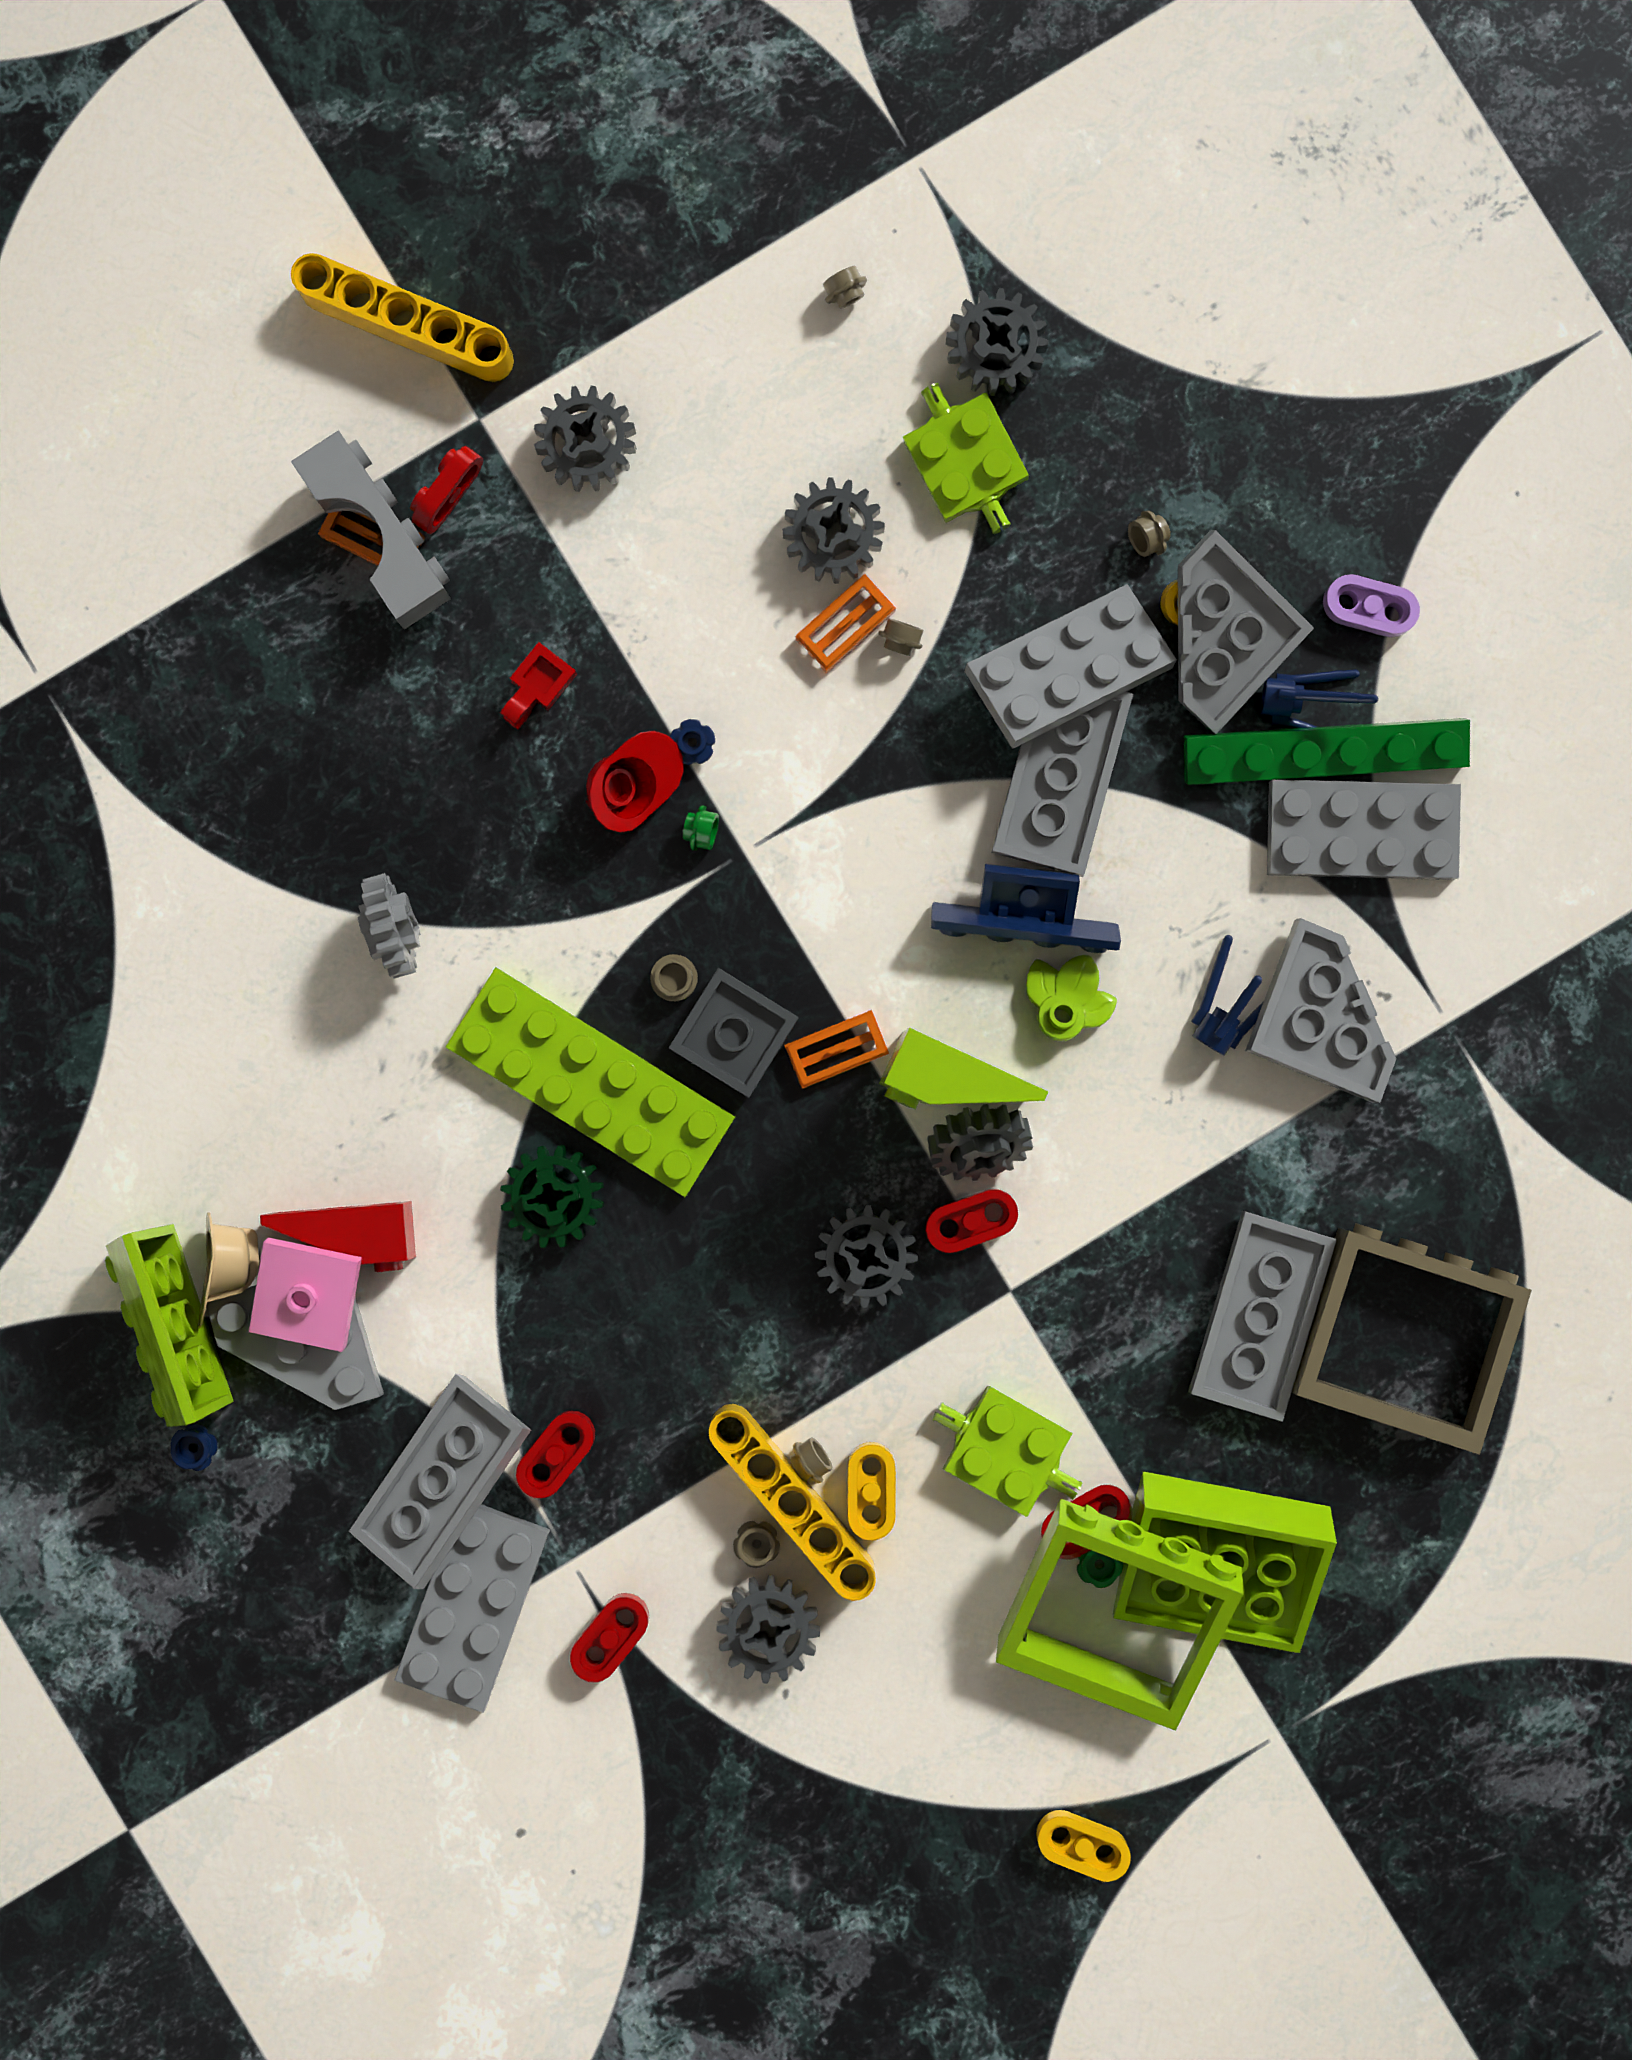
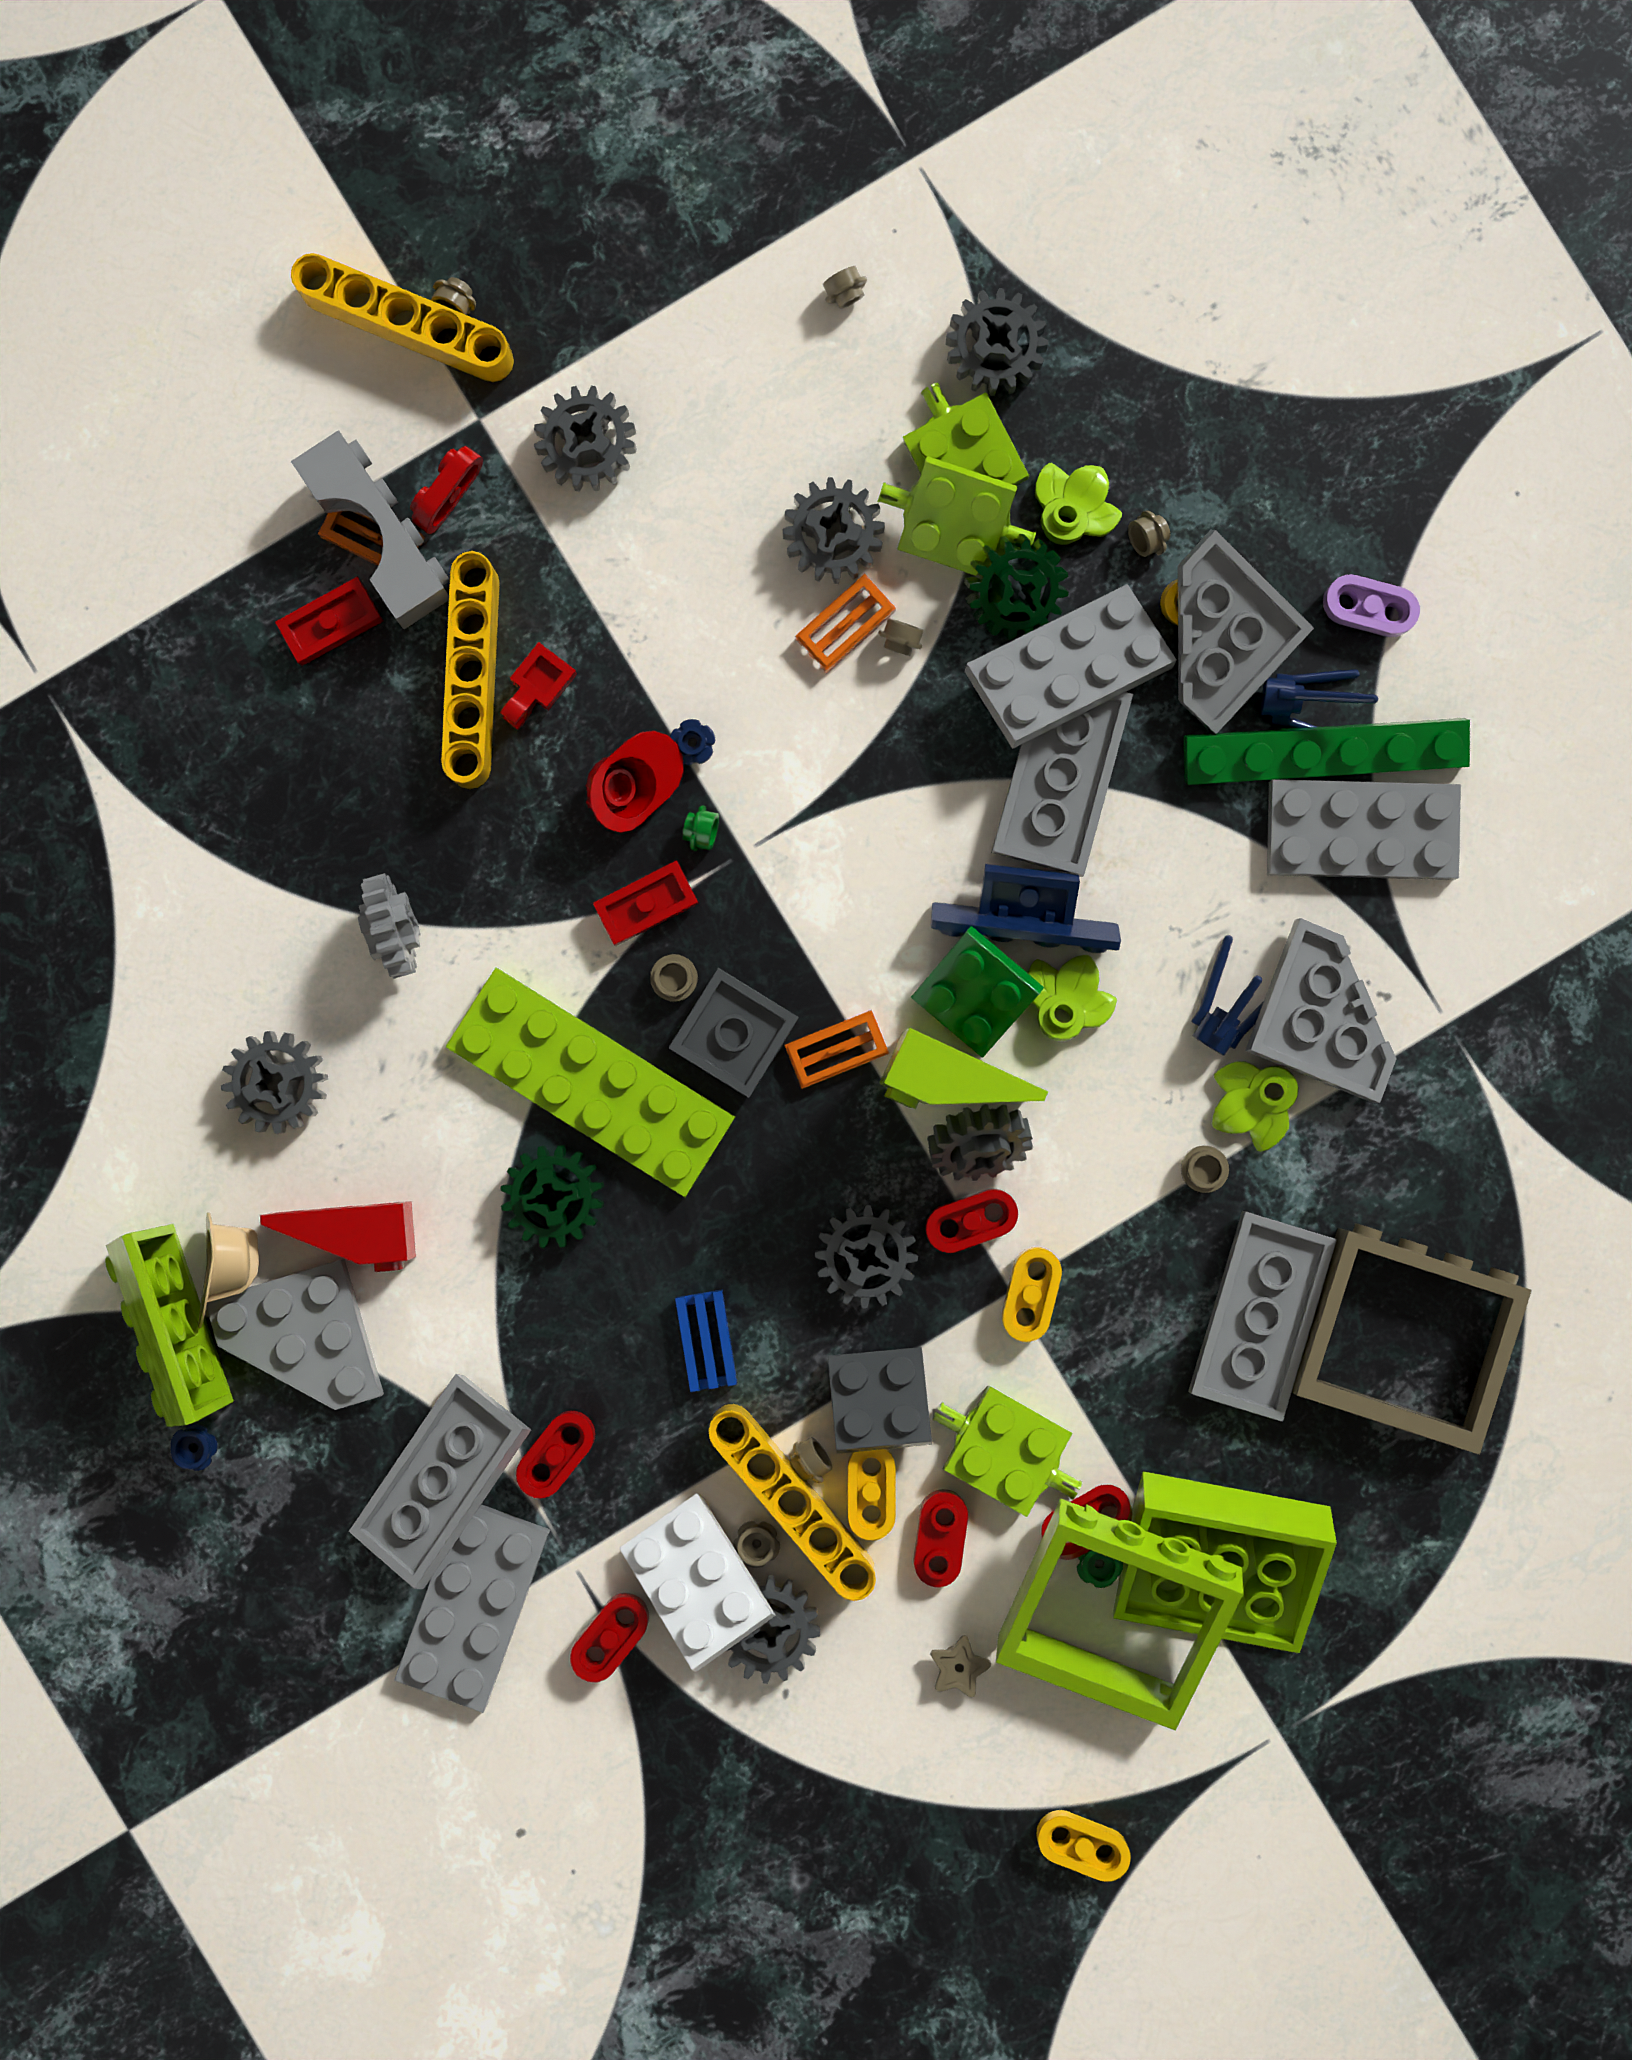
bright pink plate [249,1237,362,1352] -> none
none -> dark grey gear [221,1031,328,1134]
none -> red plate [275,576,384,666]
none -> dark tan plate [431,277,476,315]
none -> yellow beam [441,551,499,789]
none -> red plate [593,860,699,946]
none -> white plate [619,1493,776,1671]
none -> blue tile [675,1290,738,1392]
none -> dark grey plate [828,1347,932,1454]
none -> lime plate [877,456,1036,576]
none -> green plate [911,926,1044,1058]
none -> red plate [913,1489,968,1587]
none -> dark tan plate [930,1635,991,1698]
none -> dark green gear [964,534,1069,640]
none -> yellow plate [1001,1247,1062,1342]
none -> lime plate [1035,463,1122,545]
none -> dark tan plate [1181,1145,1229,1193]
none -> lime plate [1212,1061,1298,1152]

